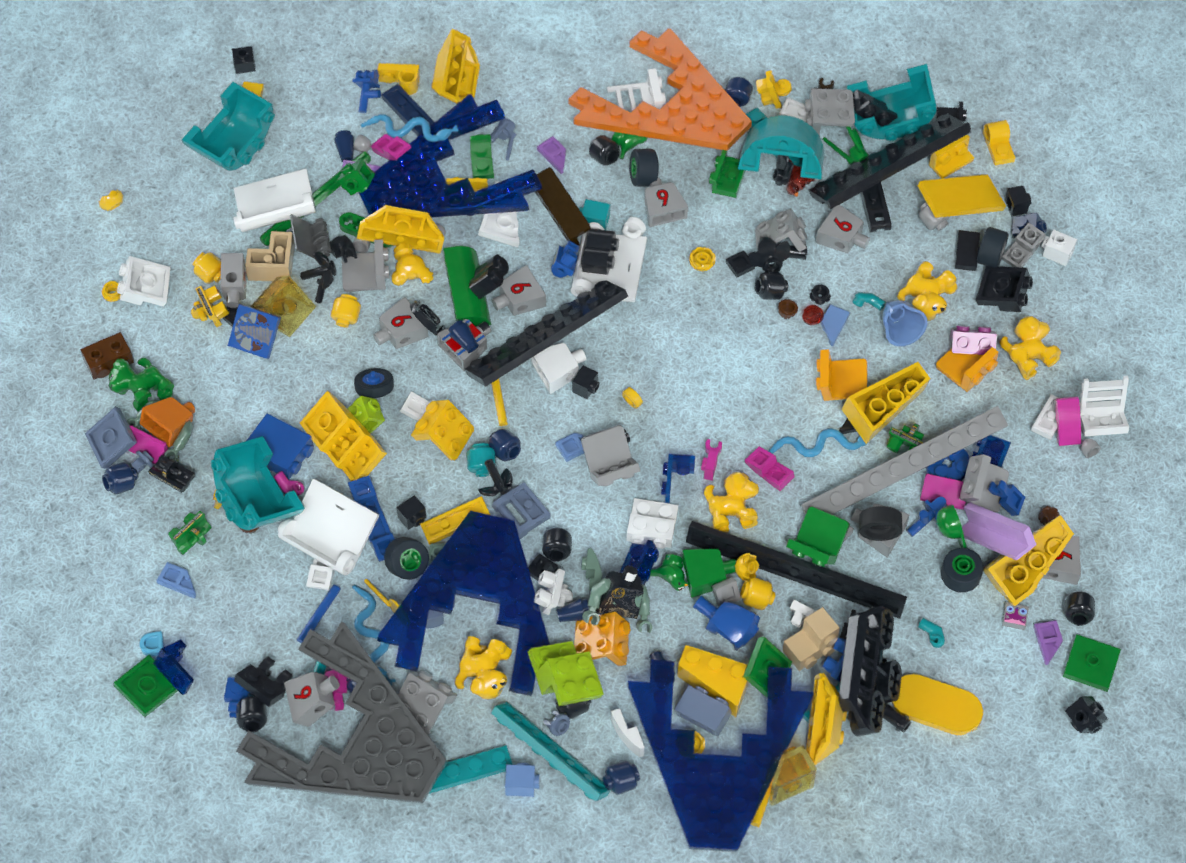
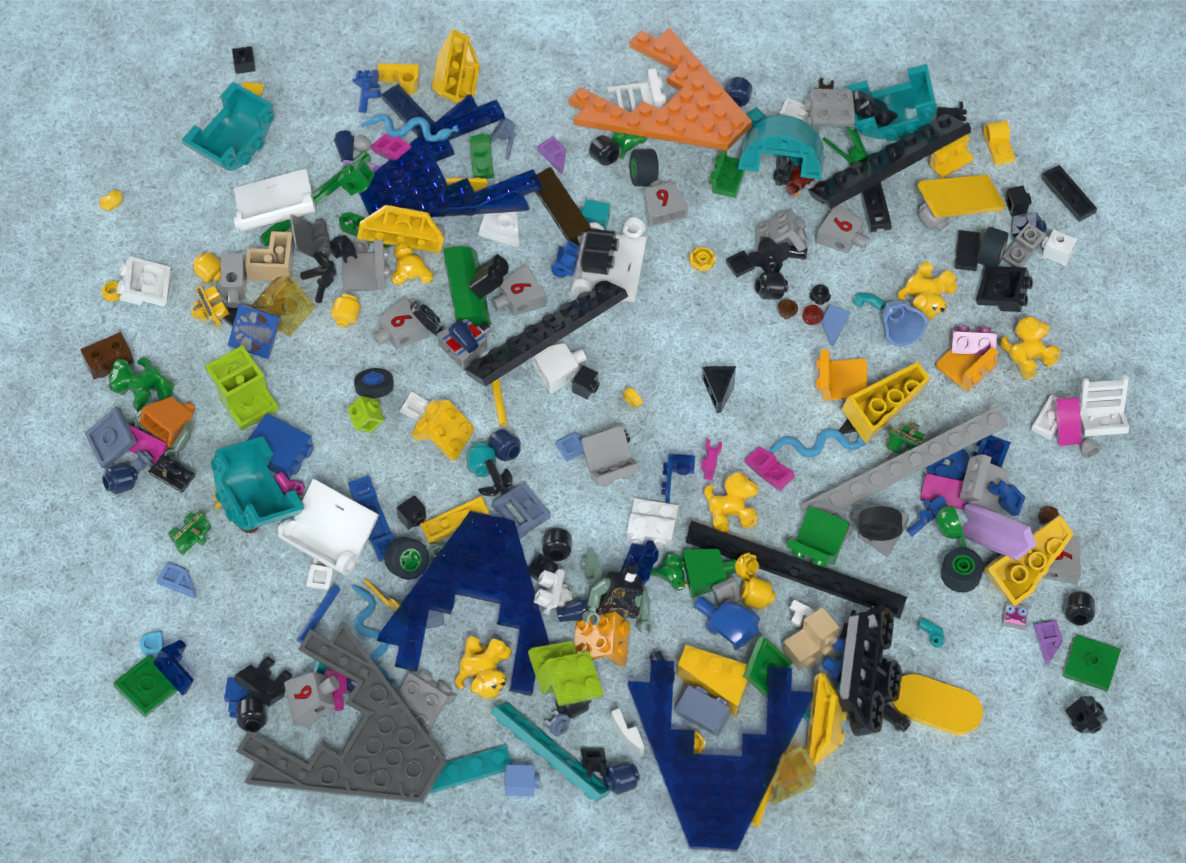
yellow slope [300,391,387,481] -> none
yellow hips [756,70,792,109] -> none
none -> lime bracket [204,345,279,431]
none -> black plate [580,748,606,777]
none -> black slope [702,366,736,414]
none -> black plate [1042,165,1097,222]

